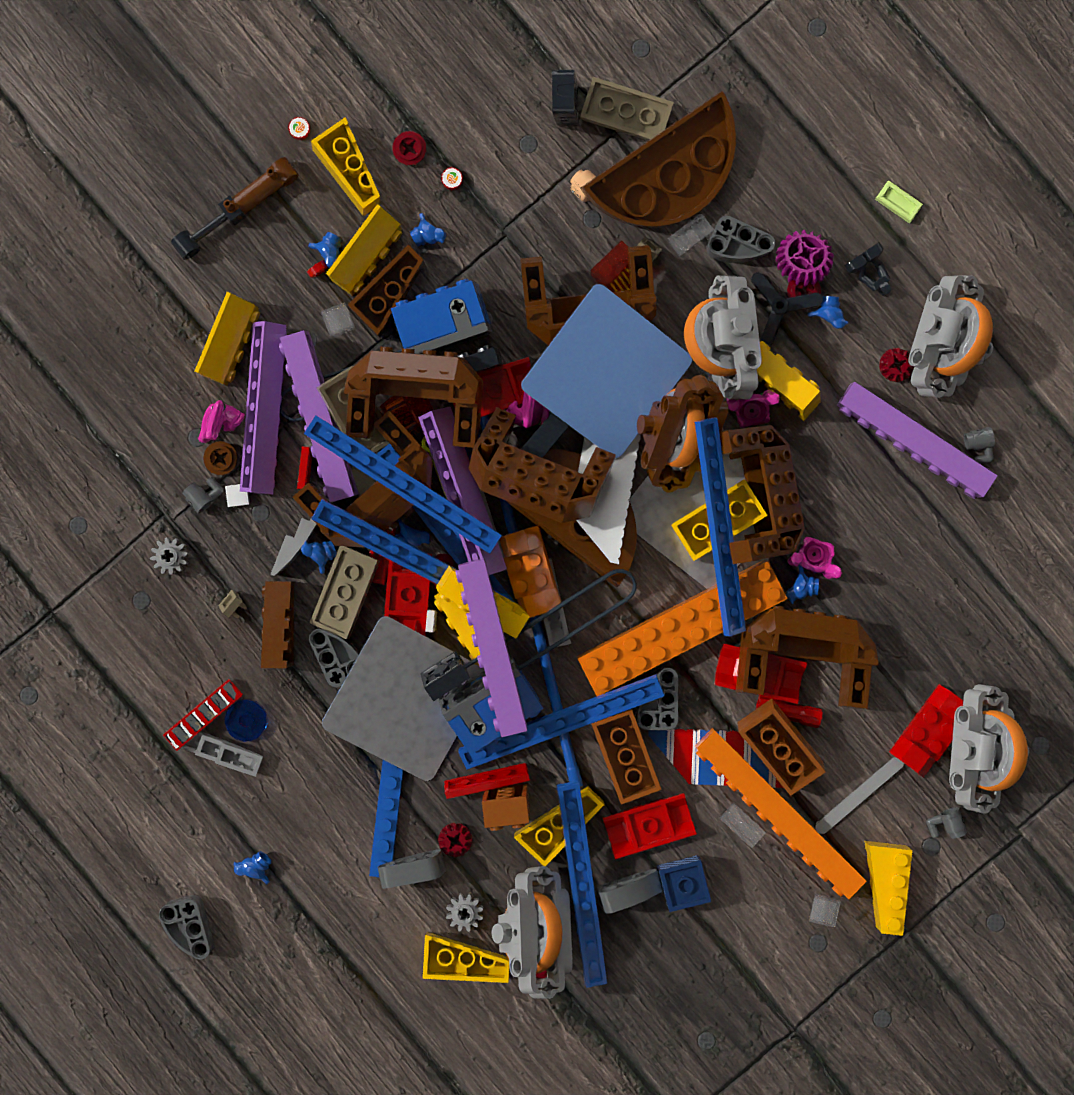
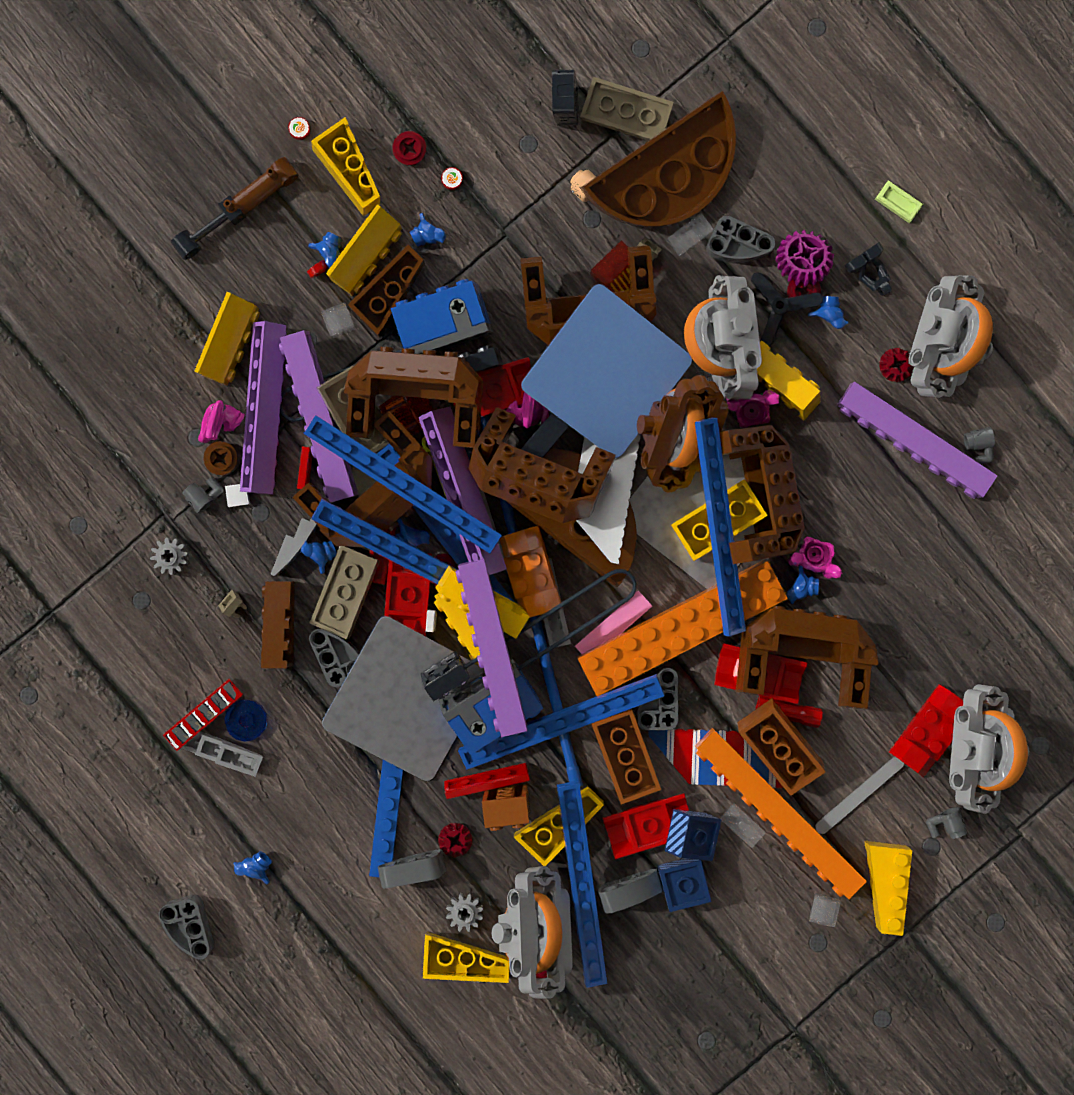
none -> bright pink tile [575,590,652,654]
none -> dark blue container [665,809,722,861]

